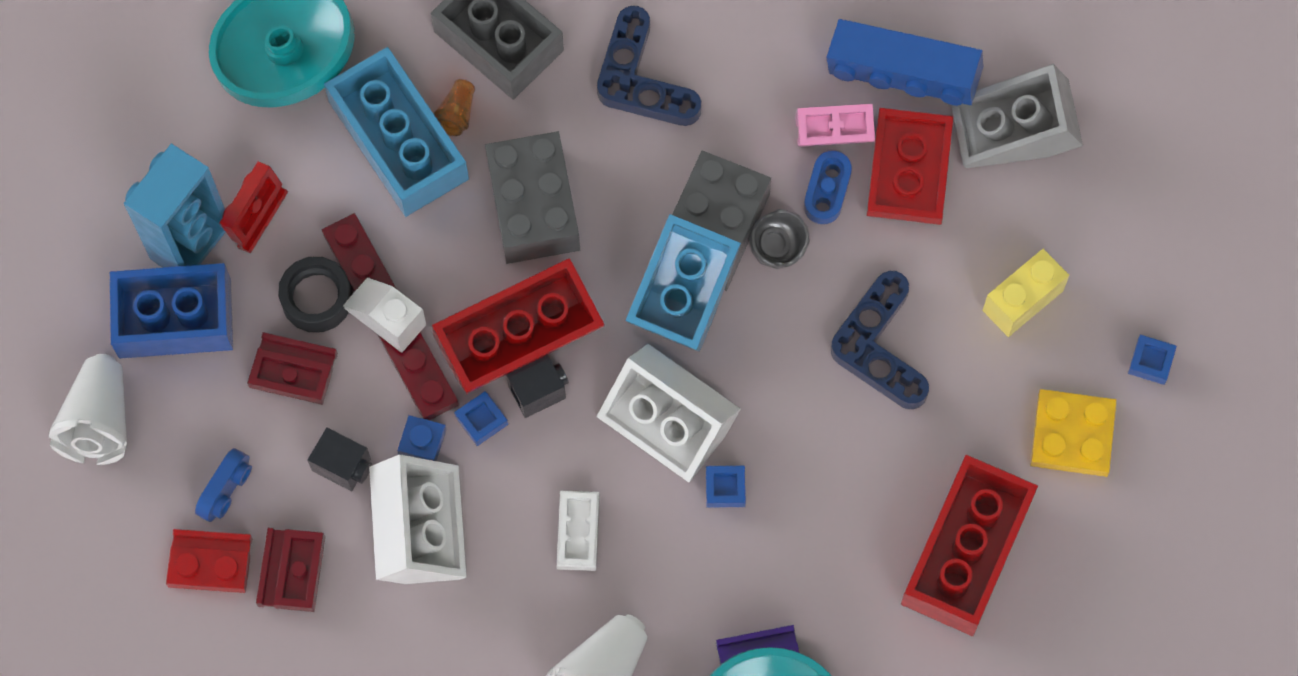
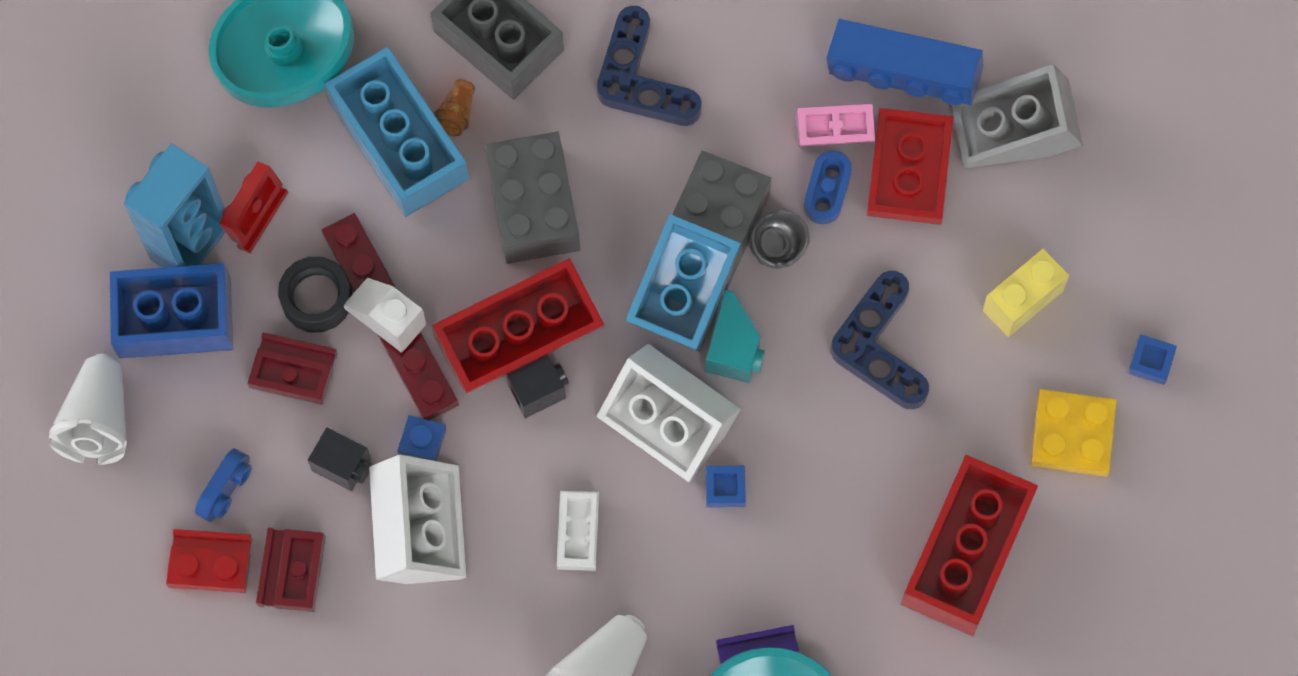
blue plate [454,391,508,446] -> none
none -> teal slope [705,290,765,383]

